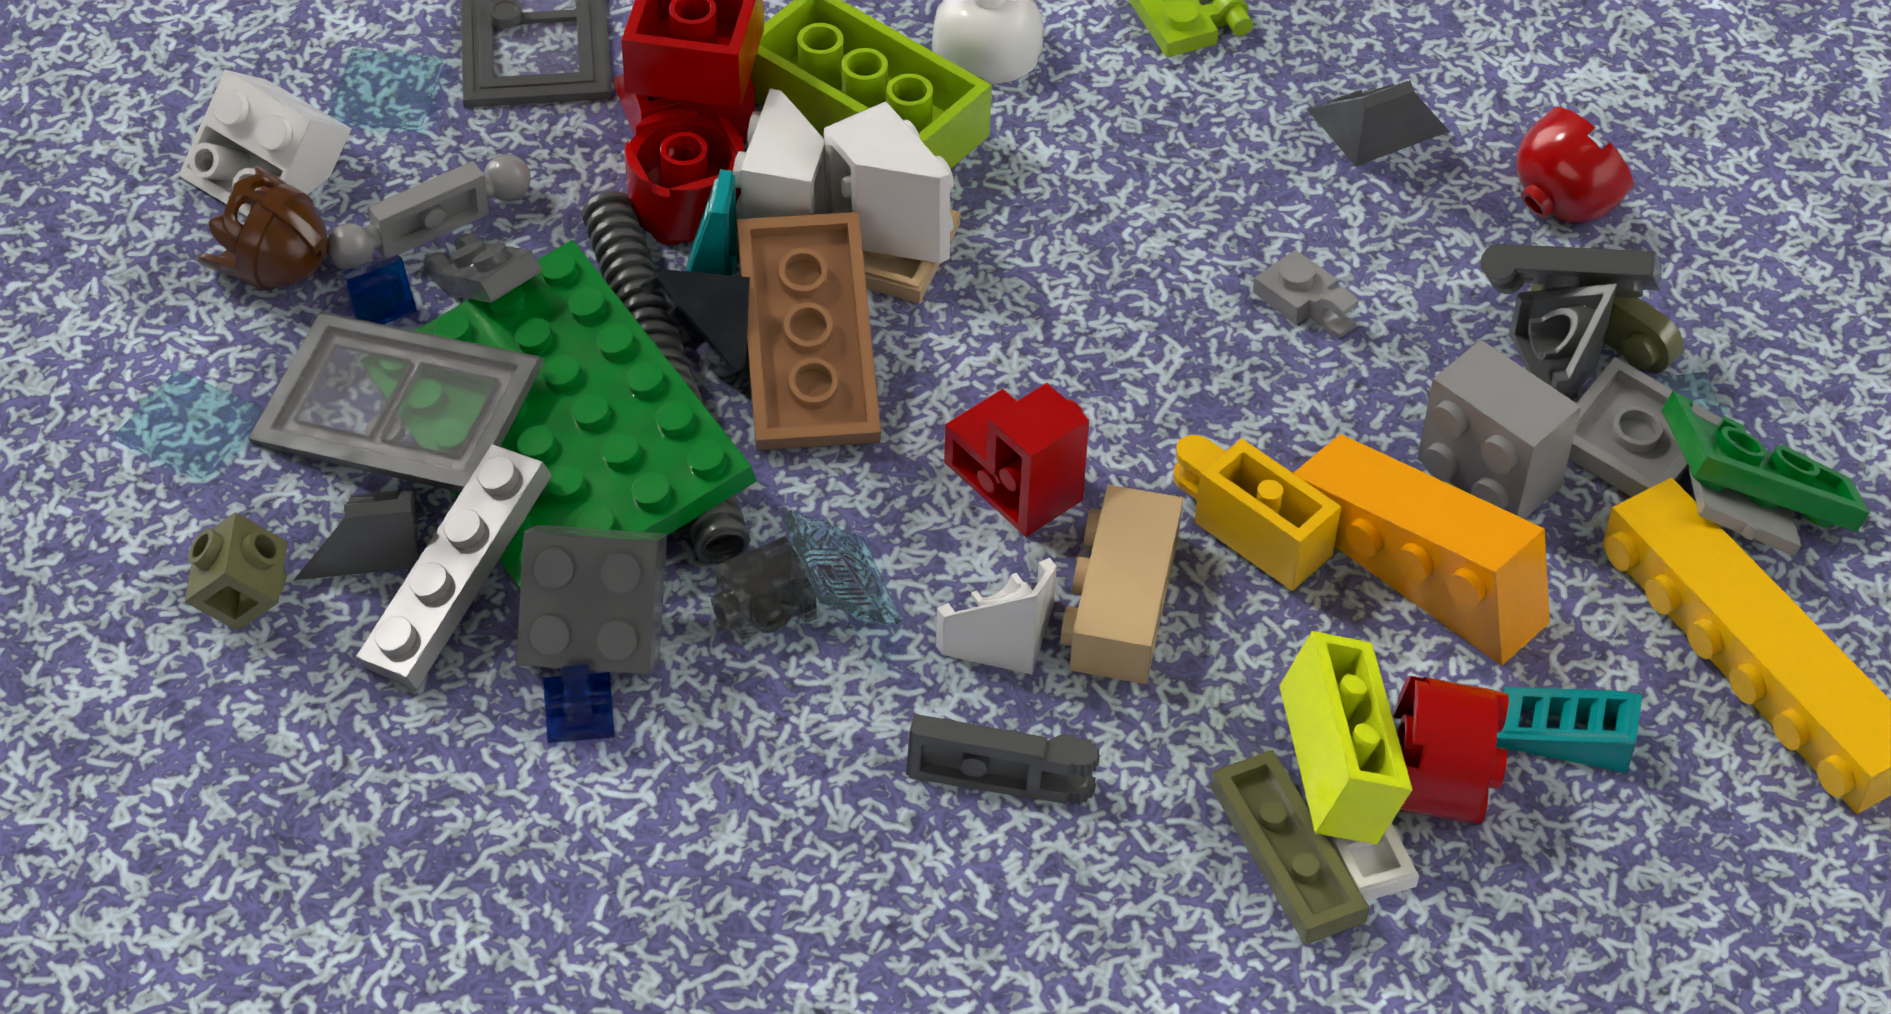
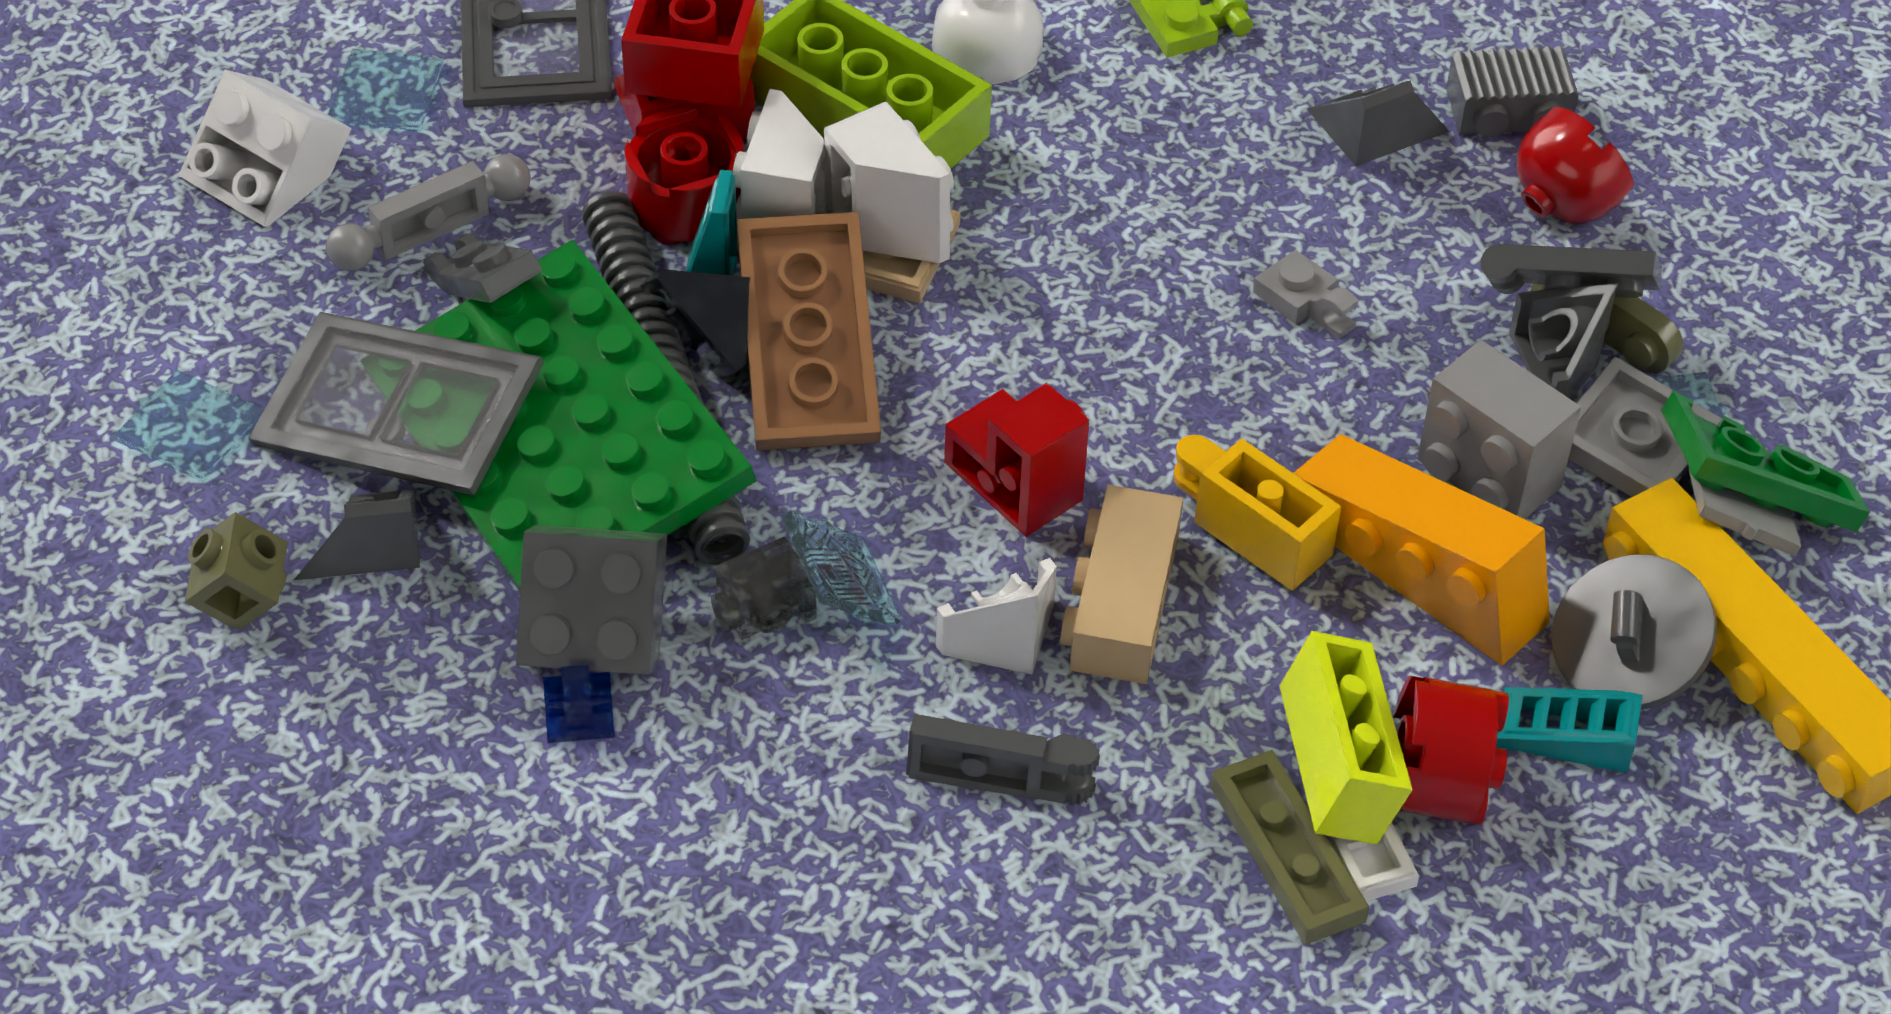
reddish brown helmet [197,166,328,291] -> none
clear blue brick [342,255,417,325] -> none
plate [356,444,552,690] -> none
none -> dark grey brick [1446,45,1579,137]
none -> shield [1551,555,1717,710]

